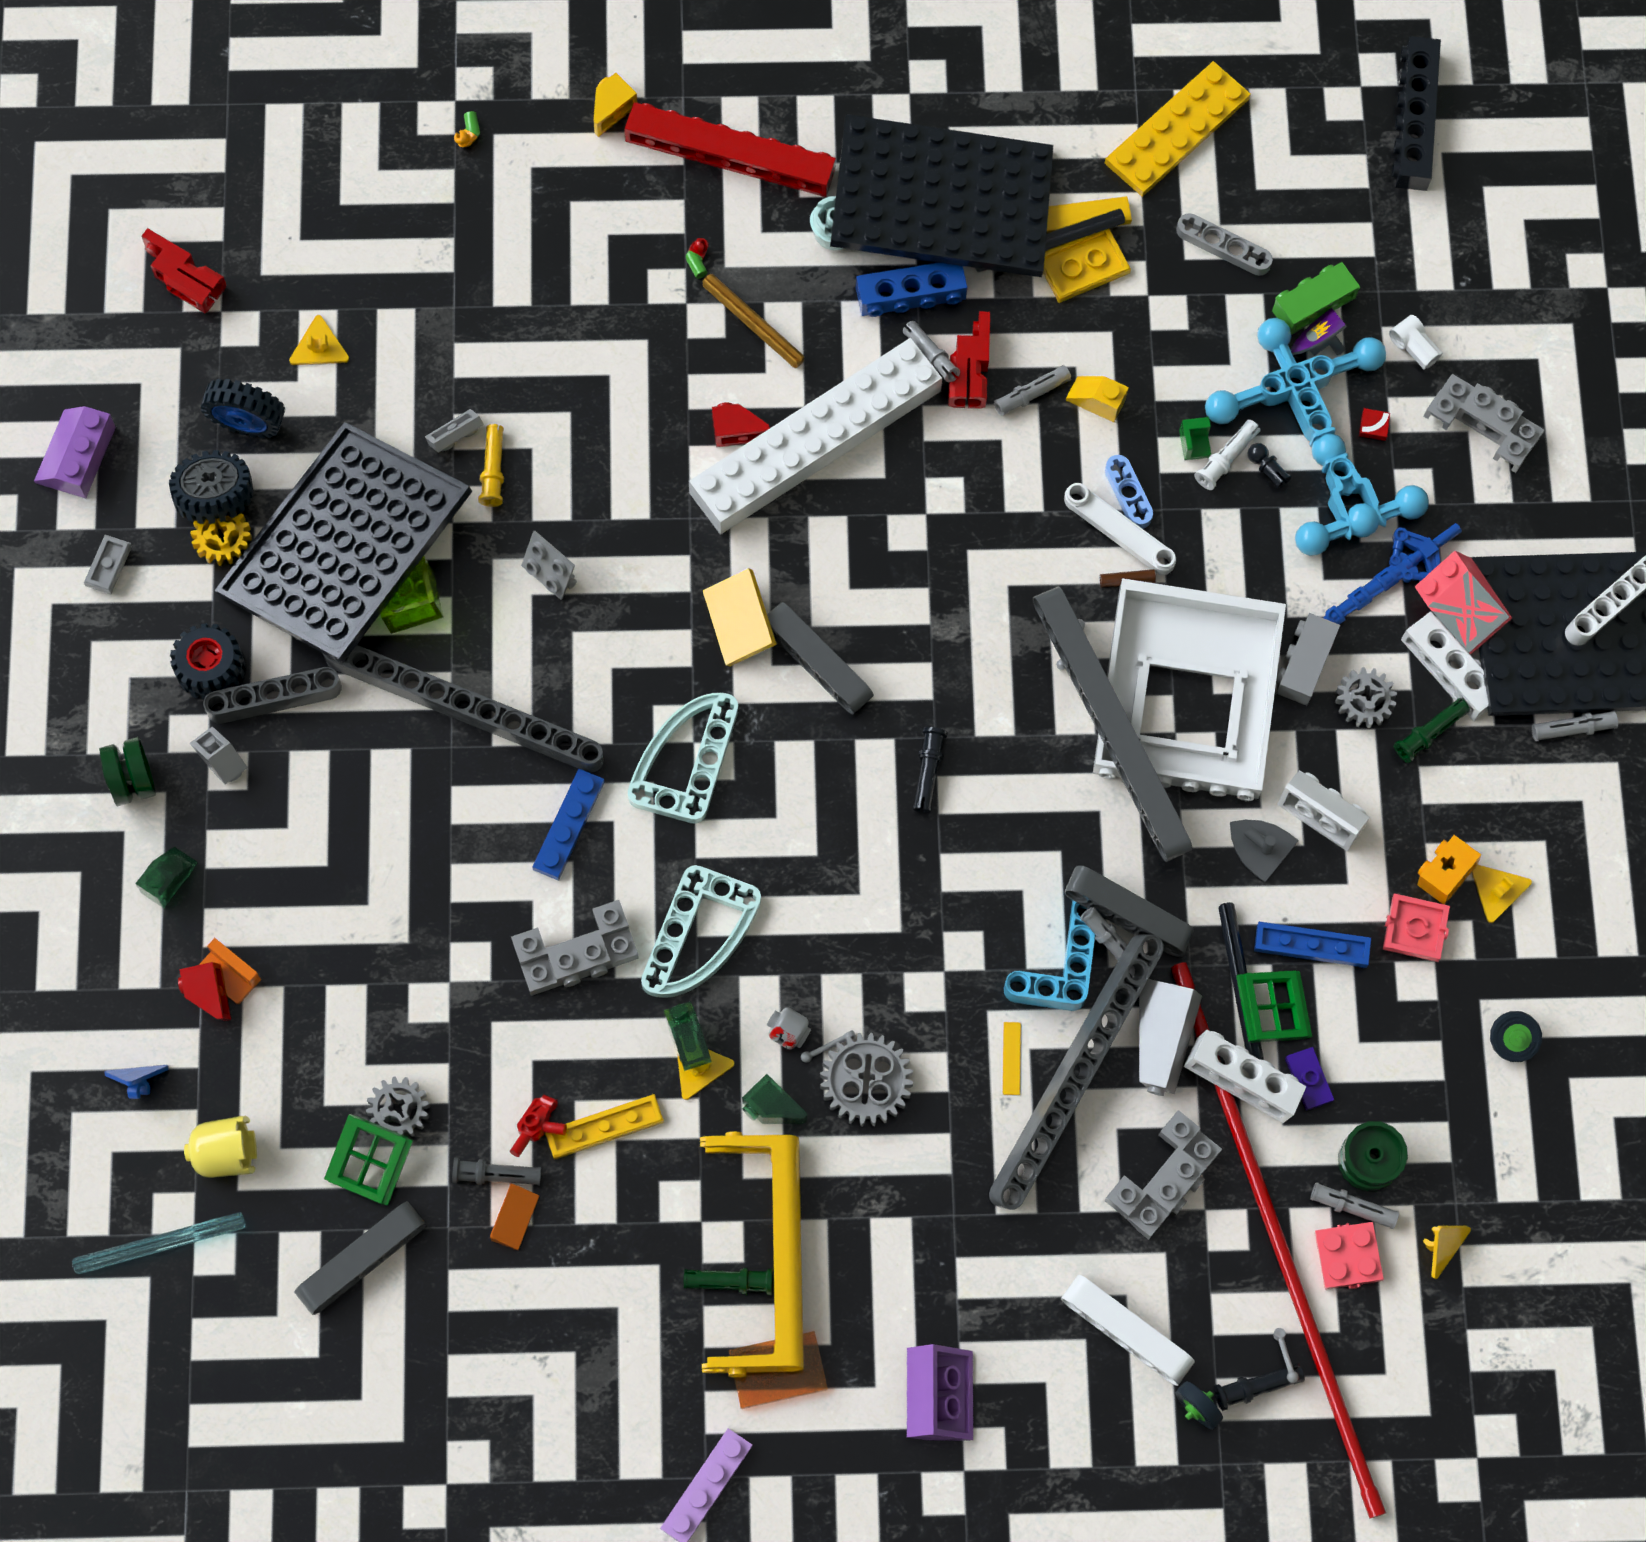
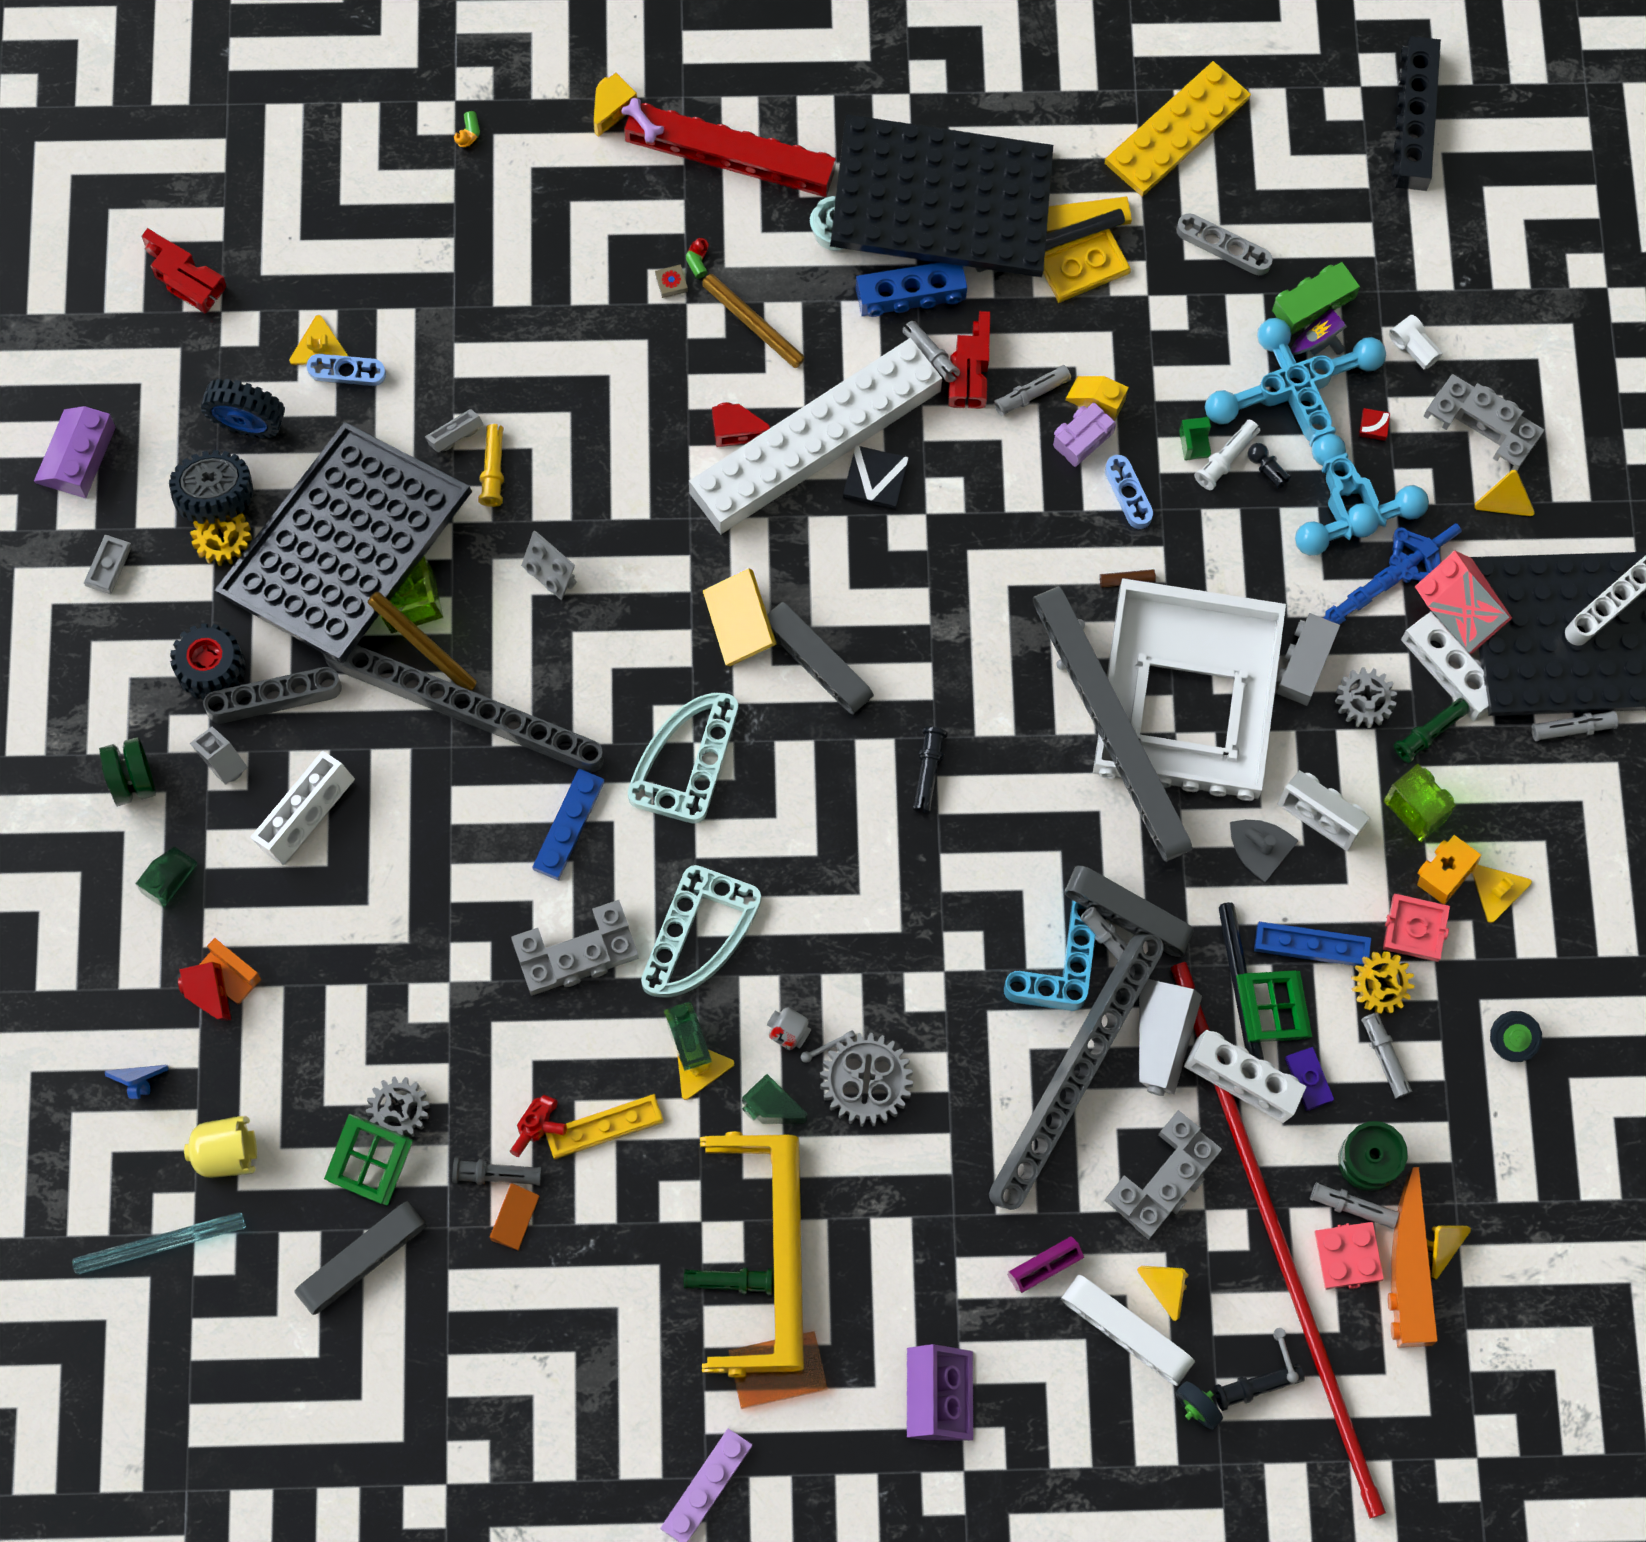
yellow sticker [1003,1022,1021,1095] -> none
white piece [1064,483,1176,575] -> none
none -> white brick [250,751,355,865]
none -> light blue beam [306,354,386,386]
none -> pearl gold axle [368,592,477,691]
none -> lavender piece [621,98,664,143]
none -> dark tan tile [655,264,688,298]
none -> black tile [843,445,908,510]
none -> magenta piece [1007,1236,1085,1293]
none -> lavender brick [1053,403,1116,467]
none -> yellow piece [1137,1266,1188,1321]
none -> yellow gear [1351,951,1414,1013]
none -> light grey pin [1361,1012,1413,1099]
none -> clear neon green brick [1384,764,1456,842]
none -> orange slope [1388,1167,1437,1348]
none -> yellow piece [1475,470,1534,516]

